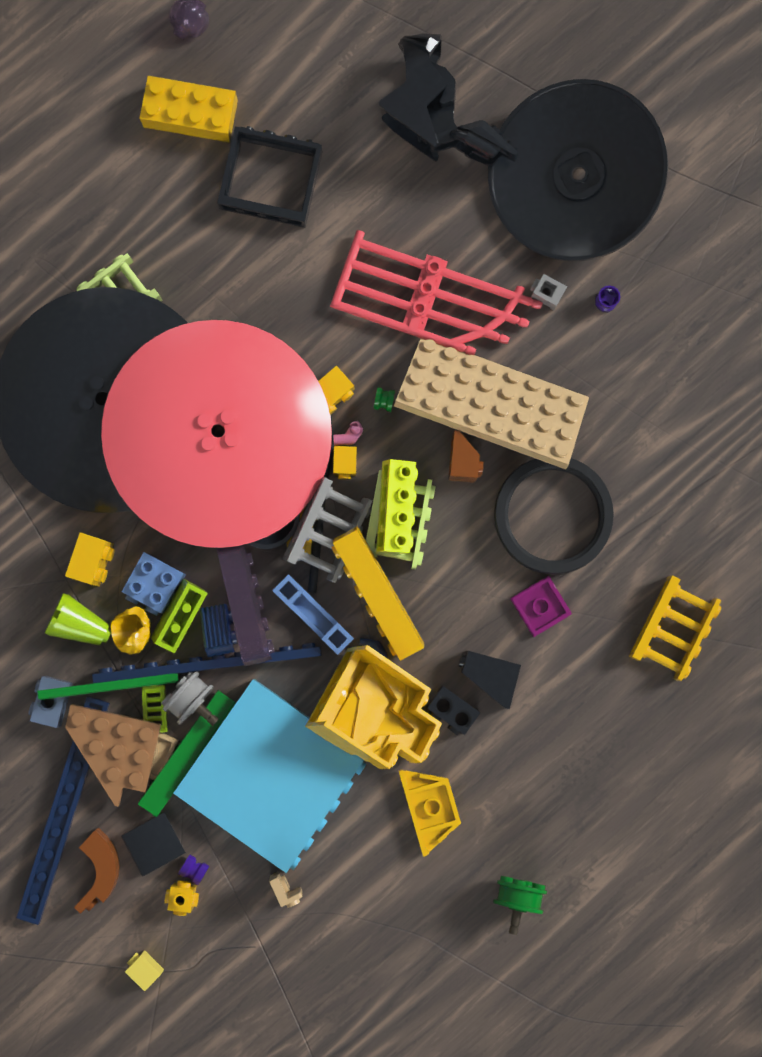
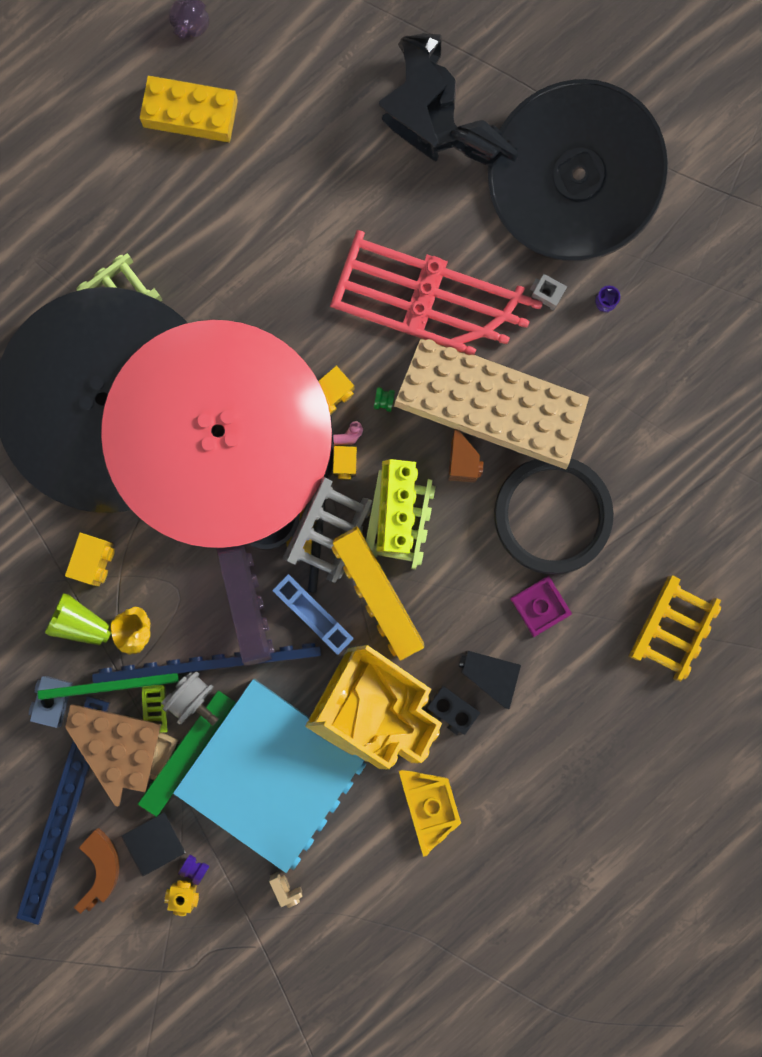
medium blue brick [122,552,186,616] -> none
light yellow brick [125,950,164,991] -> none
lime brick [150,578,208,653] -> none
dark blue brick [200,603,238,657] -> none
black window [217,126,323,228] -> none
dark blue arm [359,638,388,658] -> none
green wheel [493,876,547,935] -> none

